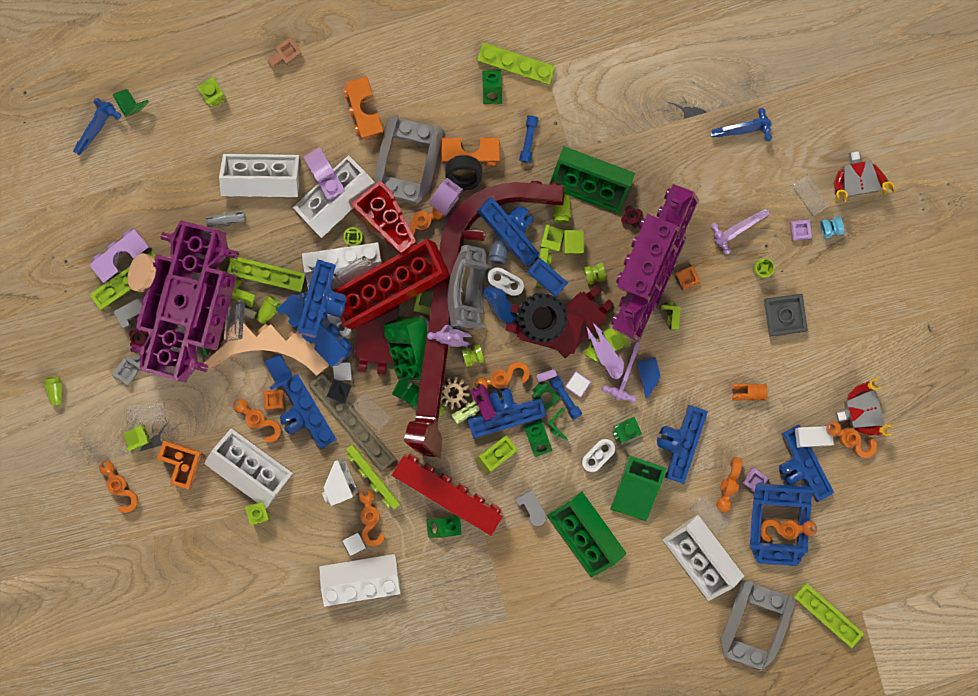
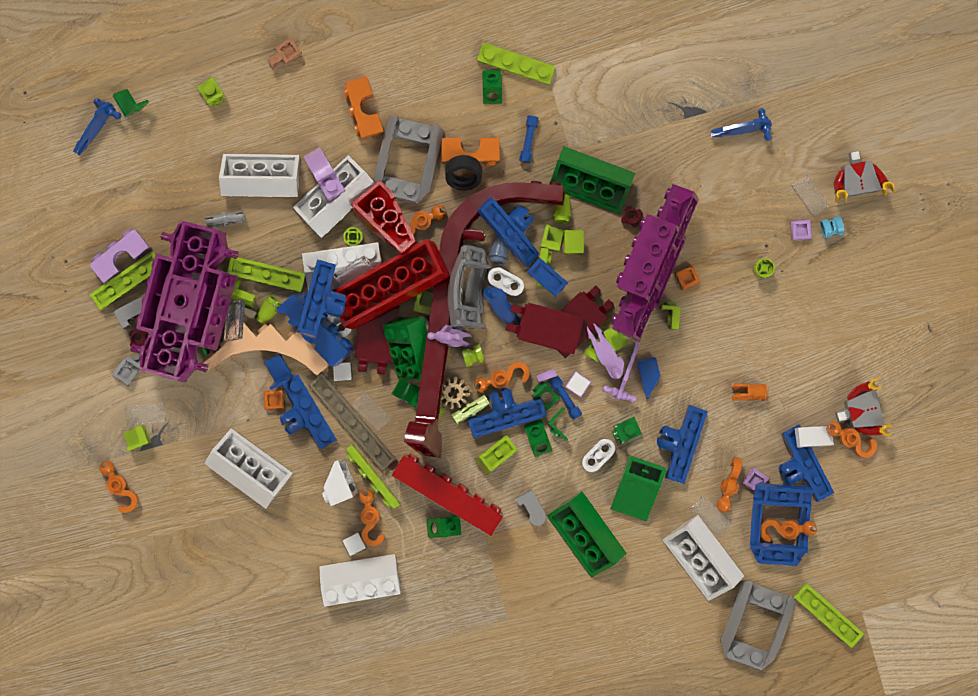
lime cone [43,376,62,405] -> none
light nougat tile [128,253,156,292] -> none
orange brick [157,440,203,489] -> none
orange piece [233,398,281,443] -> none
lime bracket [245,502,272,526] -> none
black tile [327,379,352,404] -> none
lavender arch [429,178,463,216] -> none
magenta bar [471,384,497,421] -> none
black tyre [517,293,568,343] -> none
lime wheel [584,263,607,285] -> none
lavender piece [711,209,770,254] -> none
dark grey plate [764,294,808,337] -> none

